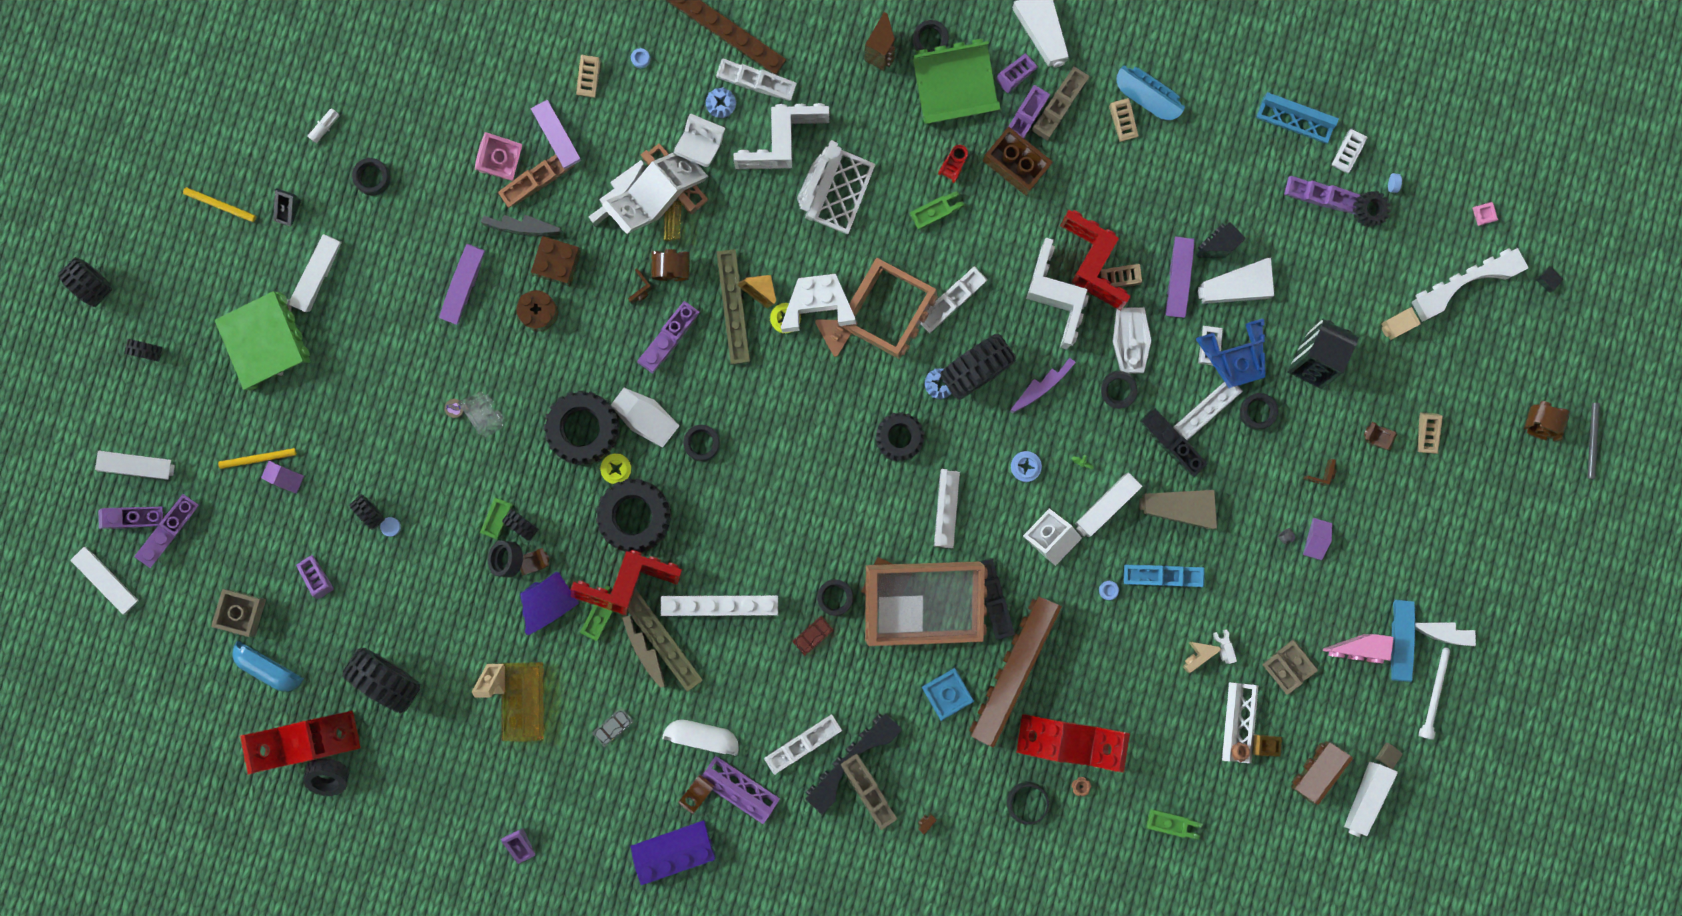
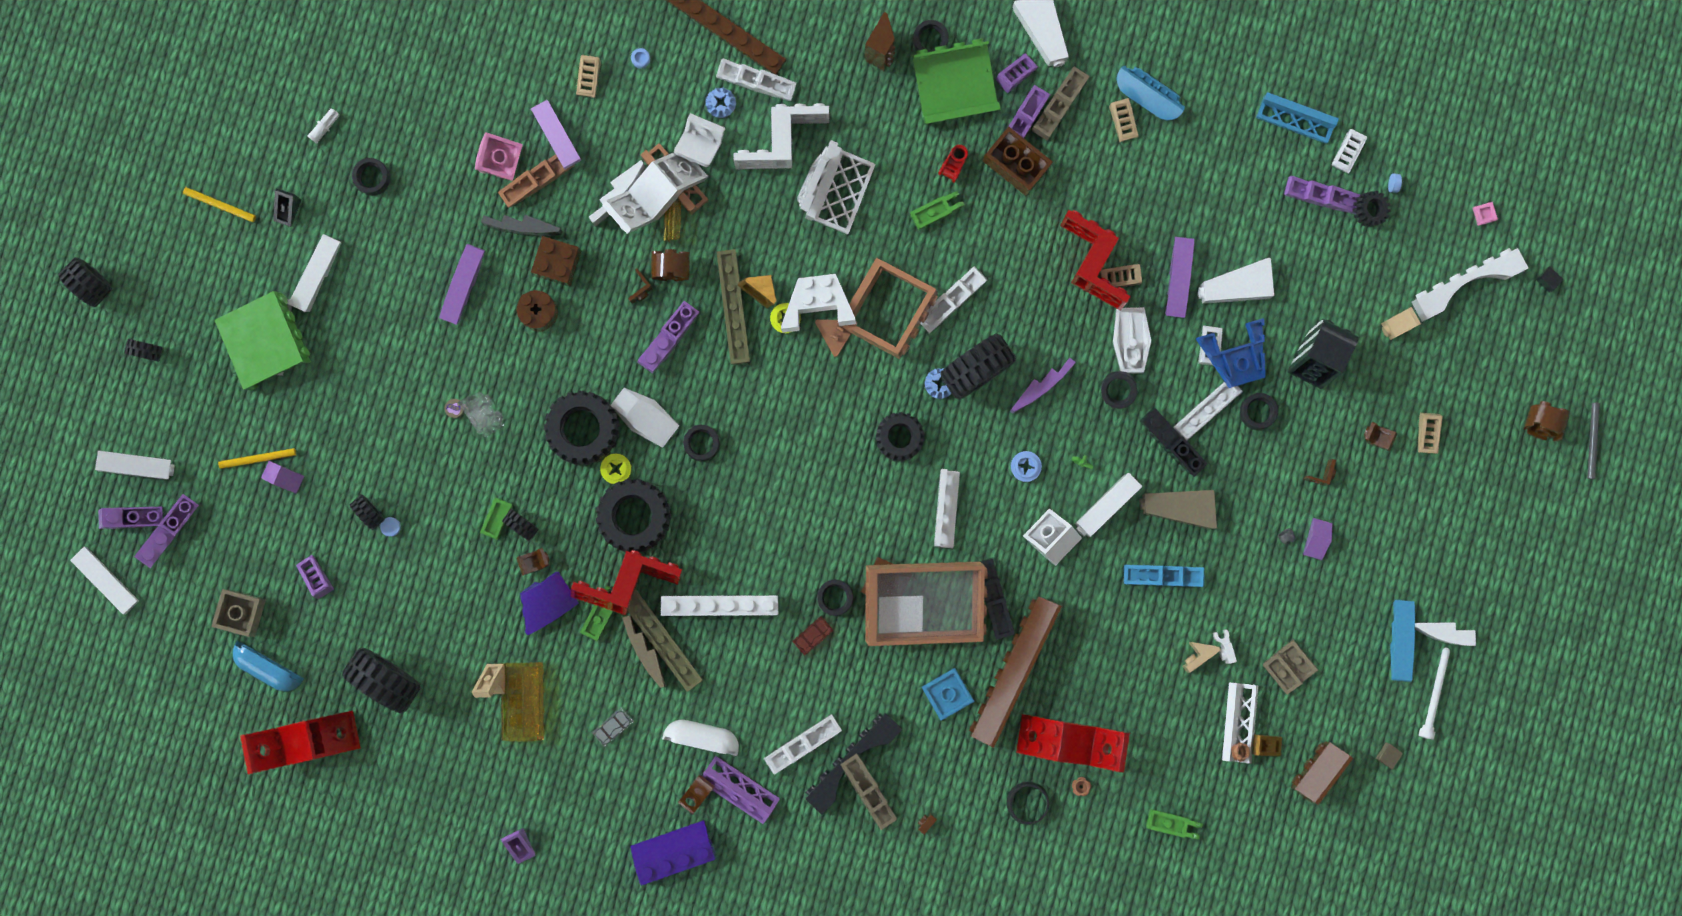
black tyre [303,758,349,796] -> none
black tyre [488,540,523,578] -> none
white bracket [1027,238,1089,350] -> none
light blue tile [1099,581,1119,600] -> none
black slope [1196,222,1246,258] -> none
bright pink slope [1323,634,1393,664] -> none
white slope [1344,762,1398,837] -> none

